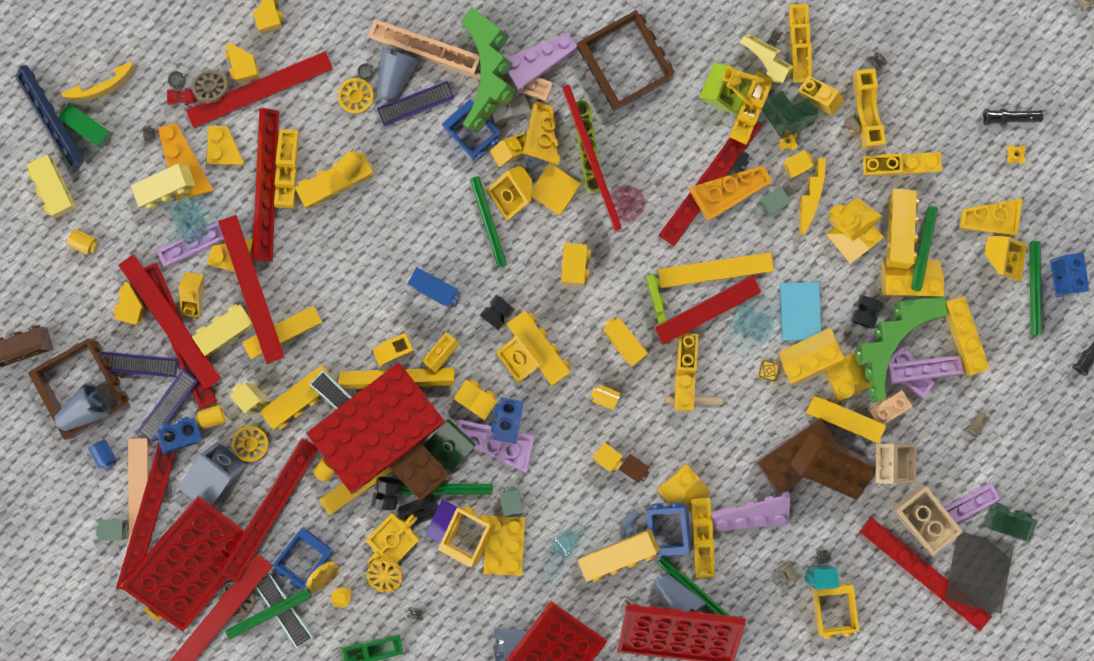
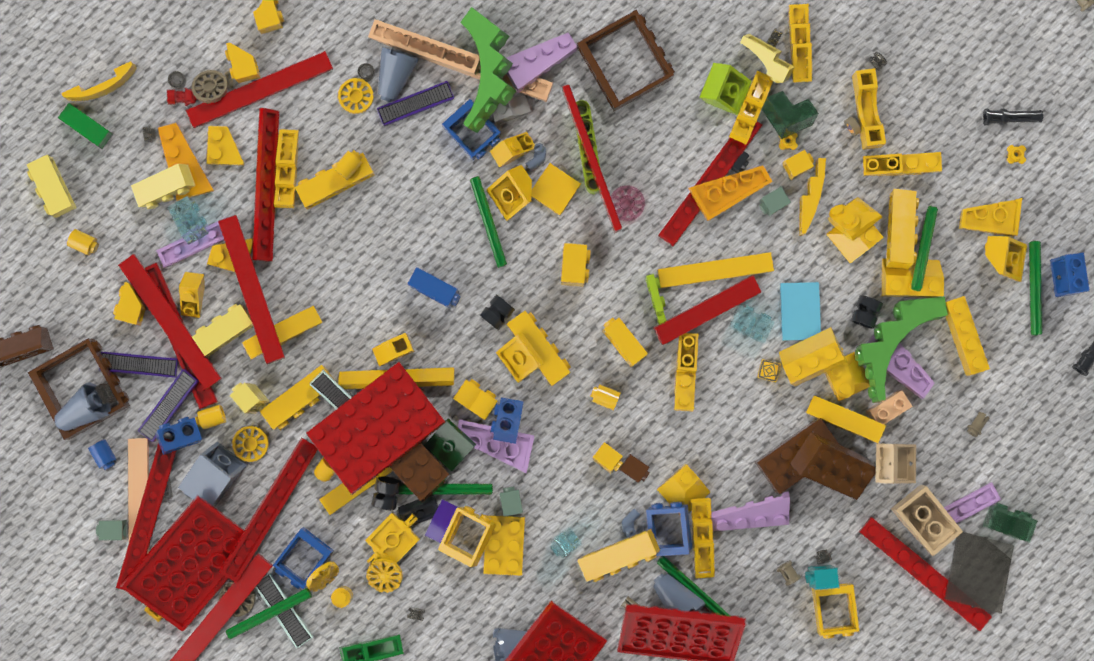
dark blue plate [15,65,84,172] -> none
yellow plate [422,332,460,373] -> none
yellow wing [522,101,560,165] -> none
tan bar [665,396,723,405] -> none
yellow plant [723,67,764,105] -> none
yellow slope [798,76,844,117] -> none
lavender tile [887,355,964,384] -> none

